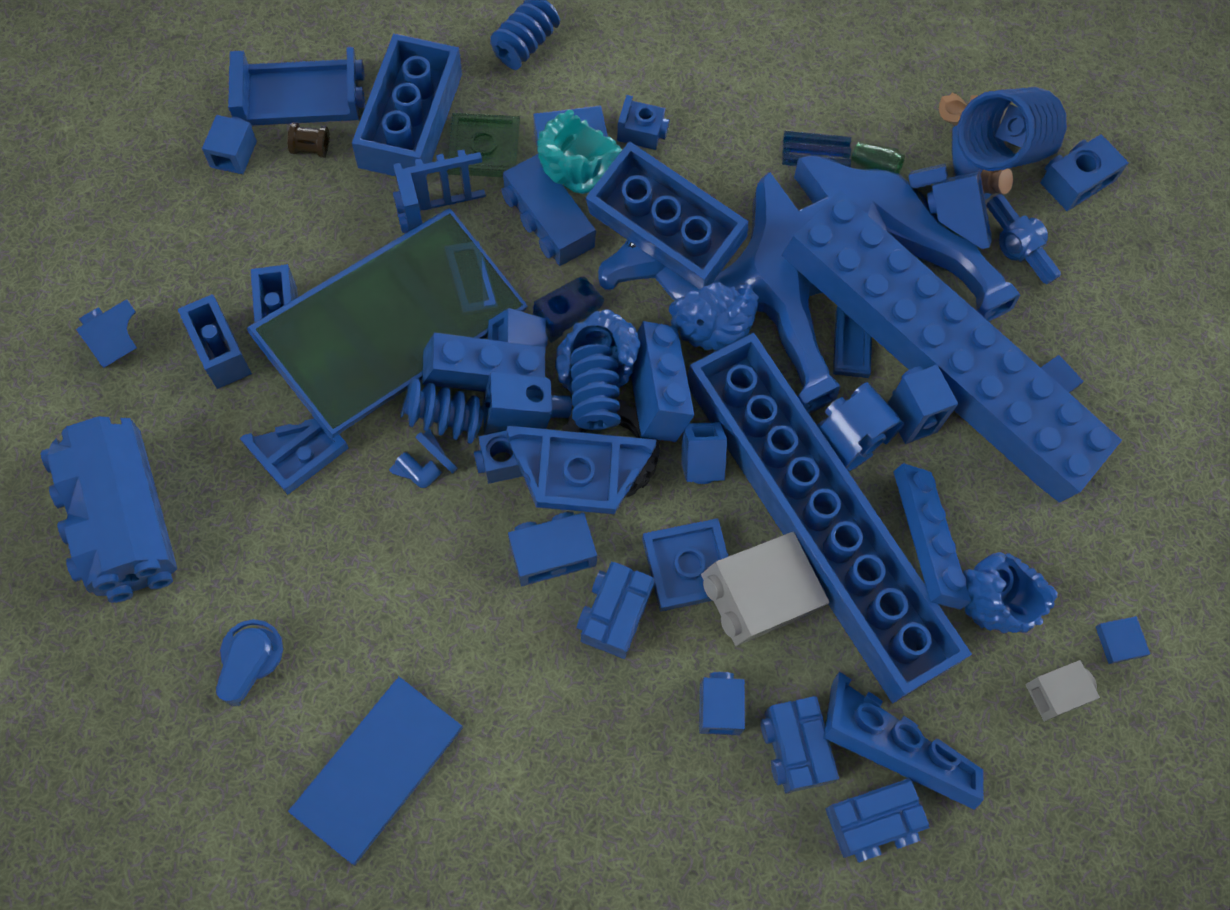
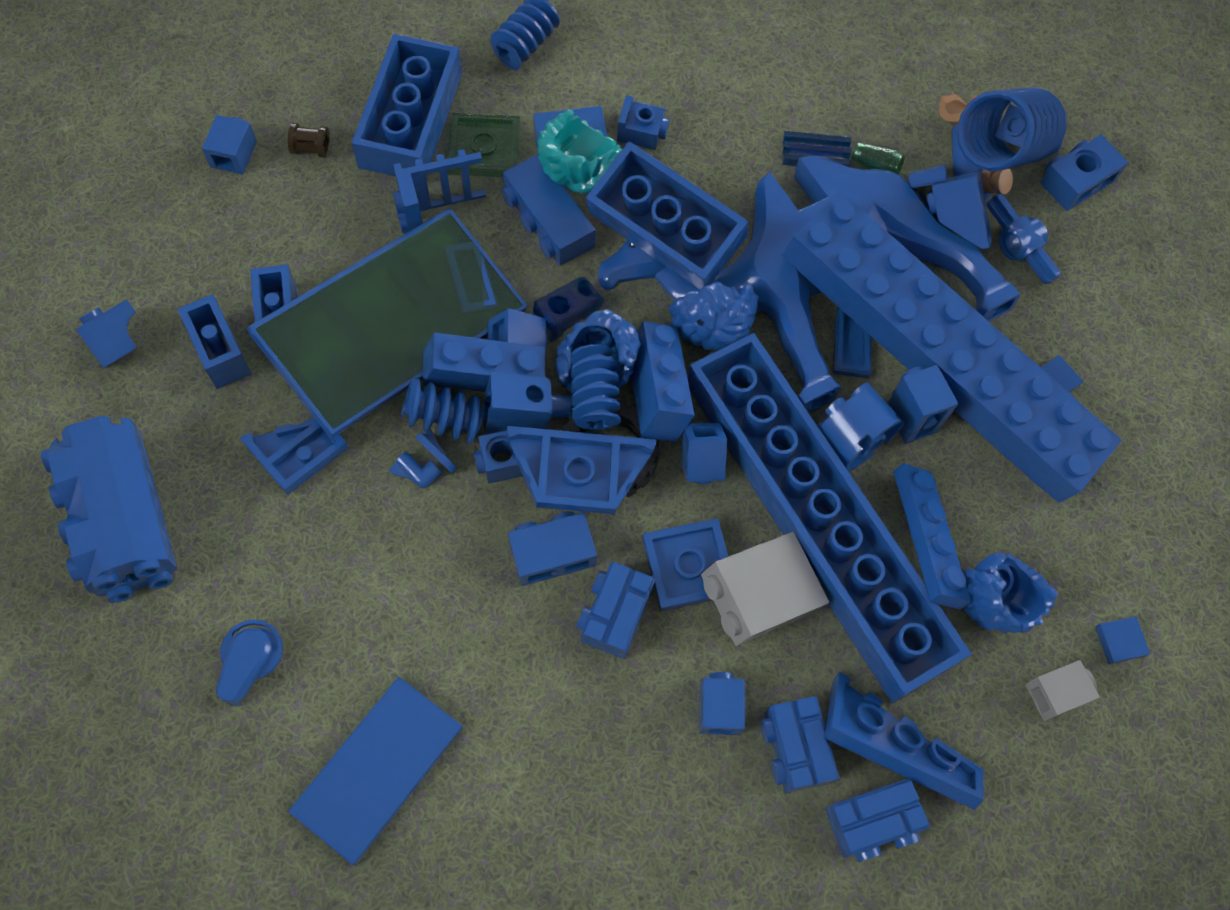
blue panel [228,47,365,126] -> none

